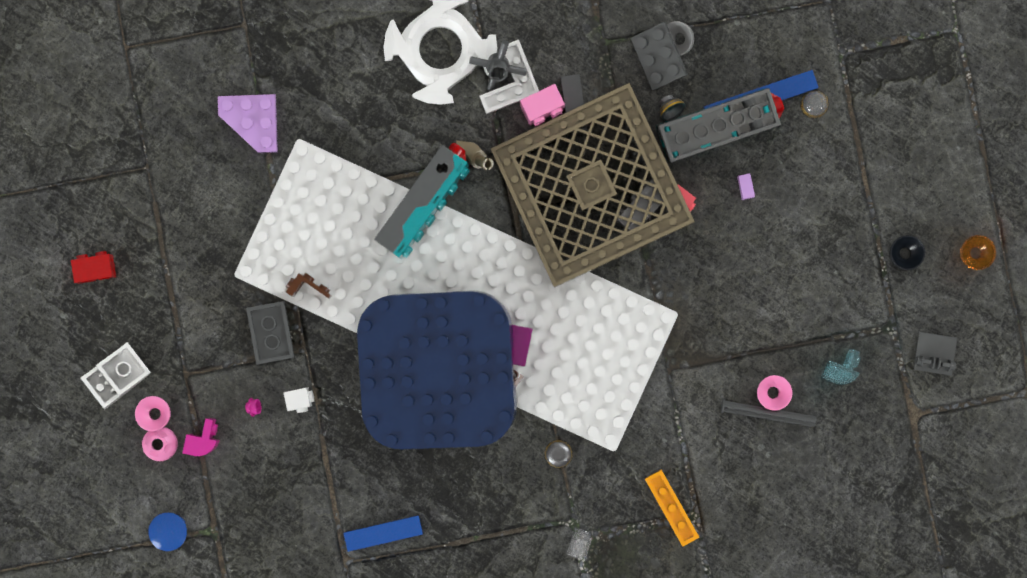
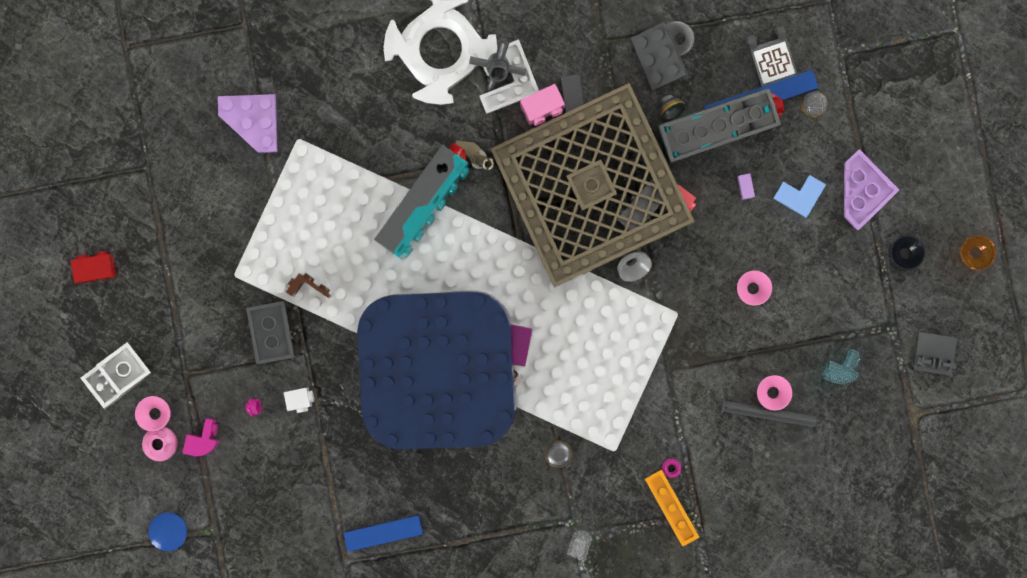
none -> light grey piece [617,251,652,282]
none -> dark pink plate [662,459,681,478]
none -> bright pink piece [737,271,772,306]
none -> flag [745,26,798,87]
none -> light blue tile [773,175,826,218]
none -> lavender plate [844,149,899,231]

